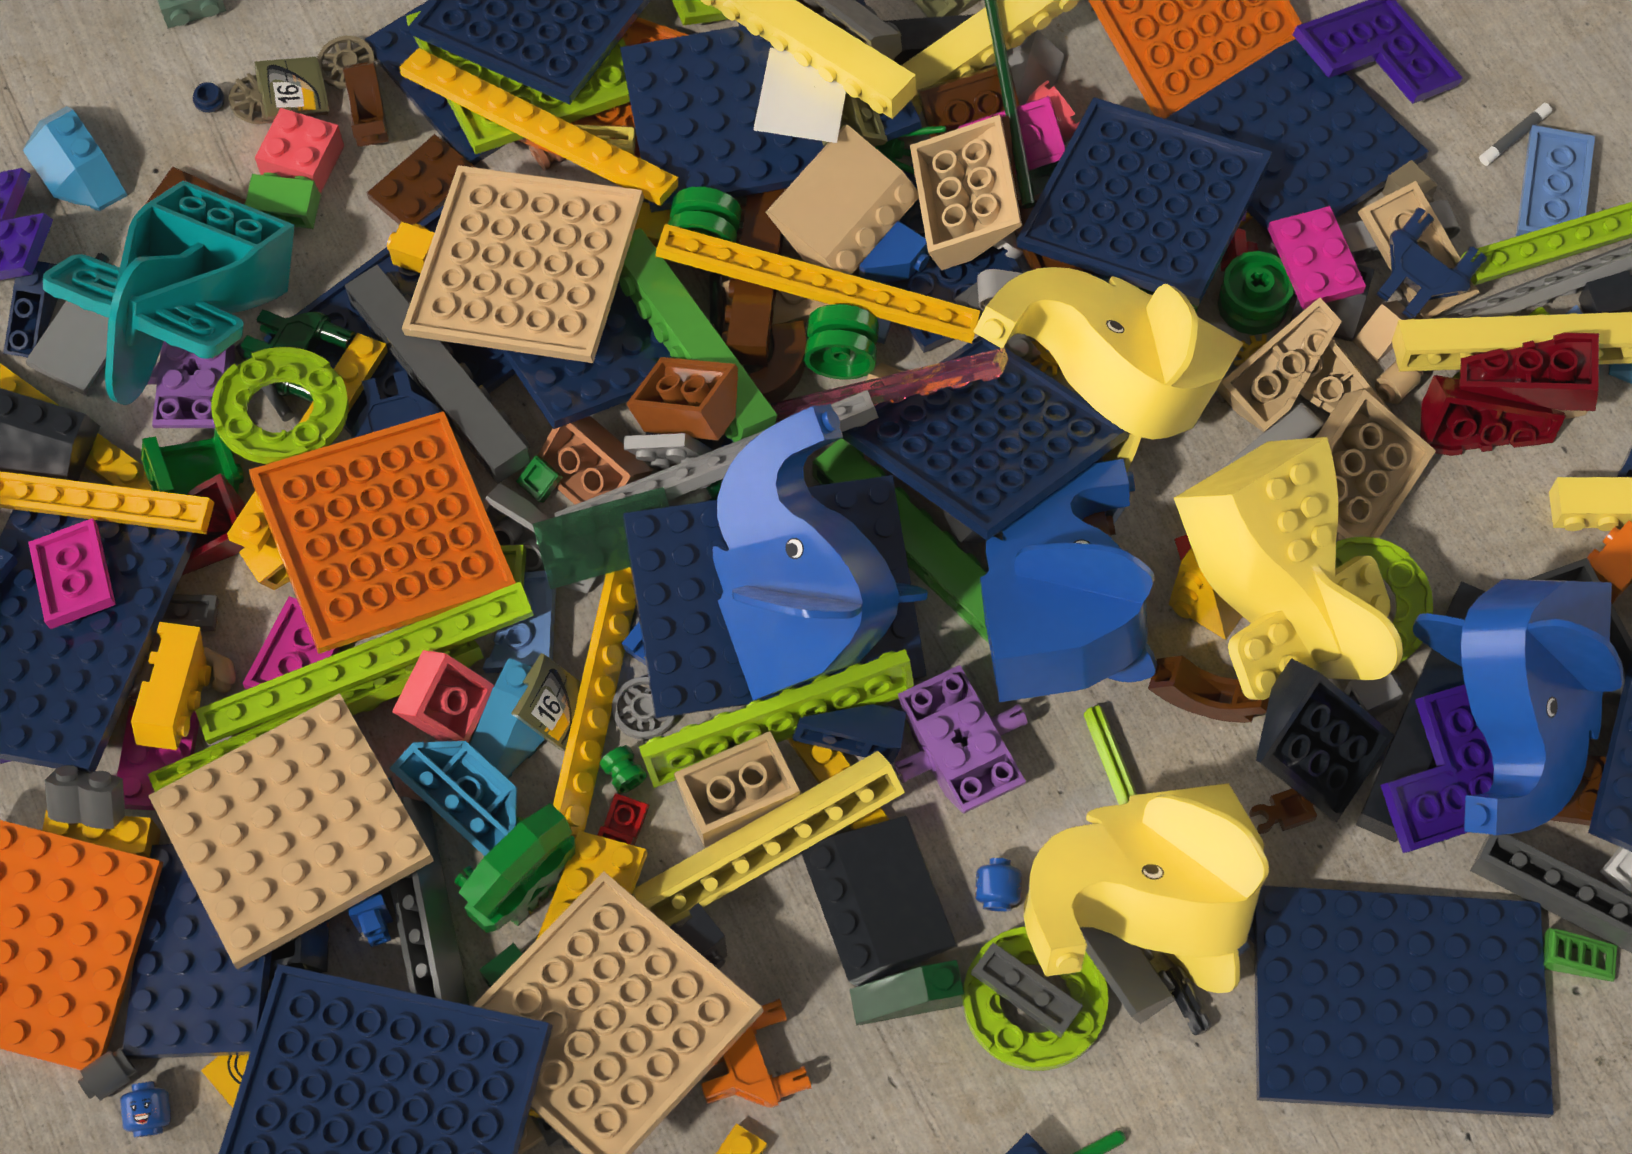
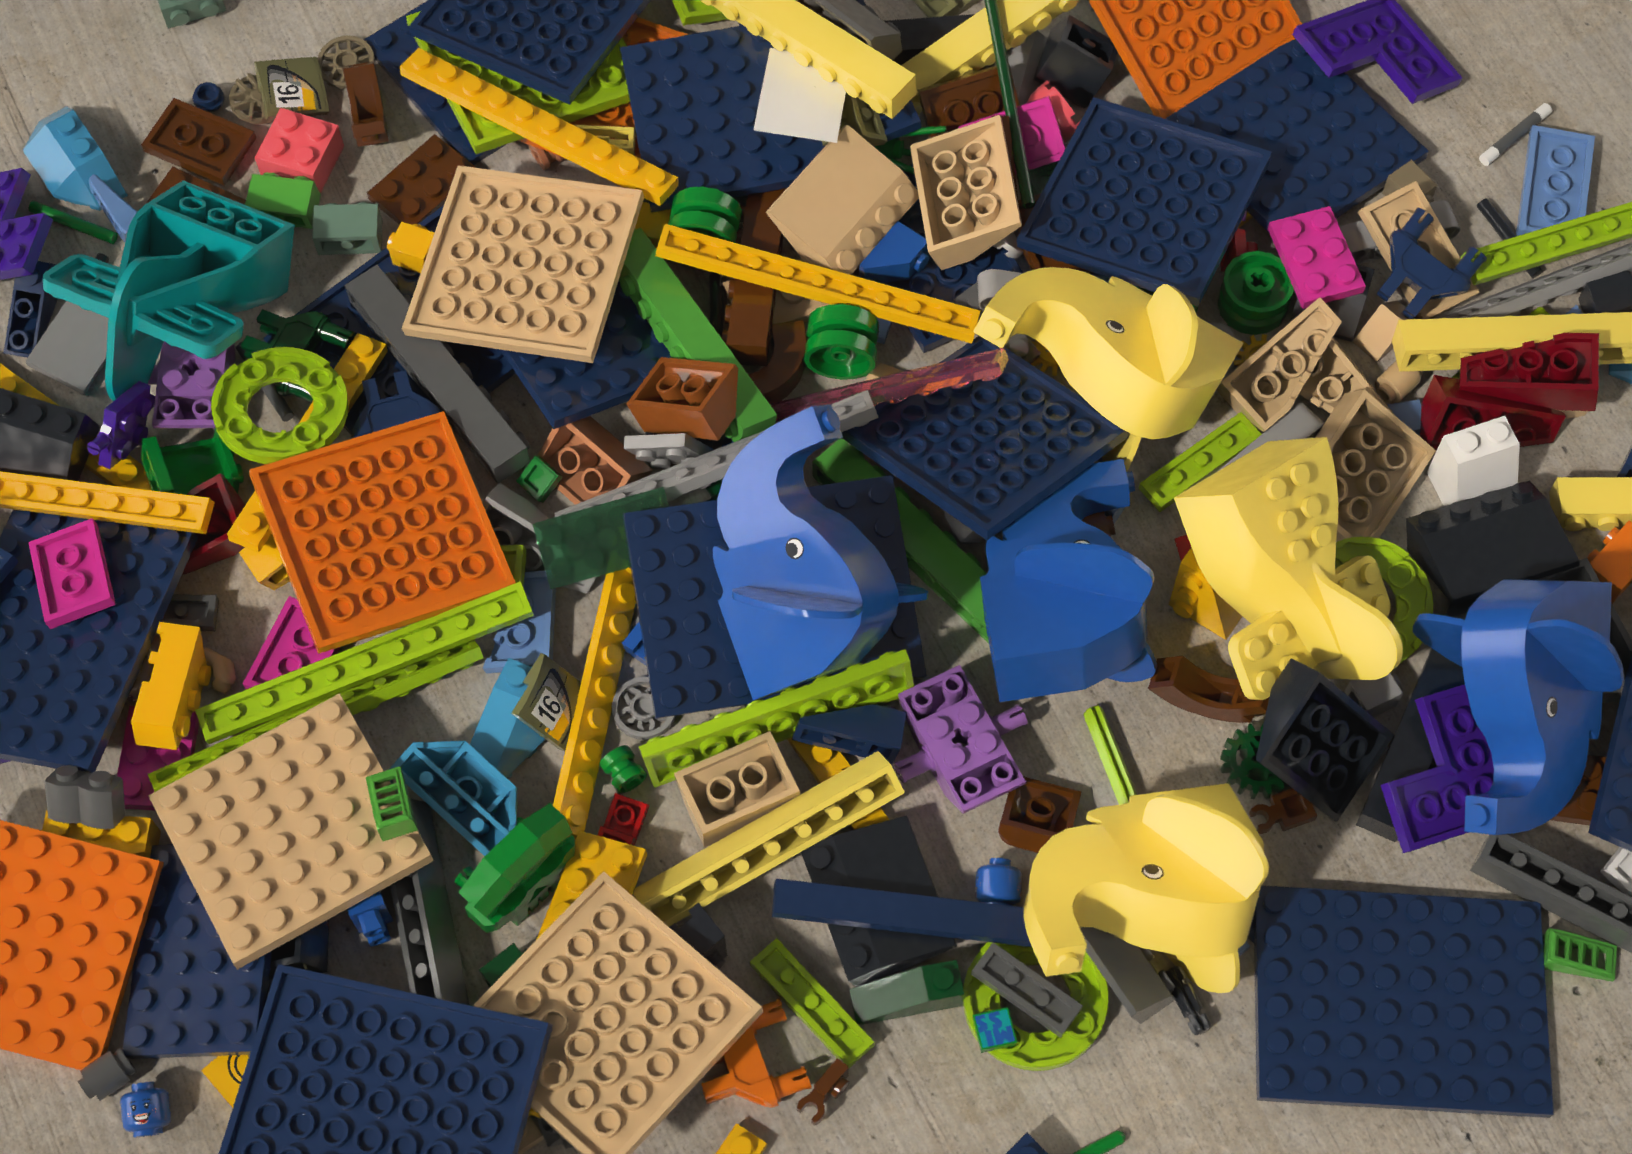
coral brick [392,650,494,742] -> none
none -> green bar [28,200,118,244]
none -> dark purple plate [87,381,155,469]
none -> medium blue slope [89,174,137,242]
none -> reddish brown plate [141,98,256,186]
none -> sand green brick [312,202,383,255]
none -> bright green slope [366,766,418,842]
none -> lime plate [750,938,875,1068]
none -> dark blue tile [772,878,1032,947]
none -> reddish brown plate [797,1058,850,1126]
none -> tile [972,1007,1017,1053]
none -> reddish brown slope [998,776,1081,853]
none -> black slope [1033,15,1118,109]
none -> lime plate [1139,412,1261,512]
none -> dark green gear [1220,724,1287,800]
none -> medium blue tile [1388,399,1422,435]
none -> black slope [1406,481,1580,605]
none -> white slope [1427,416,1520,507]
none -> black bar [1477,198,1543,278]

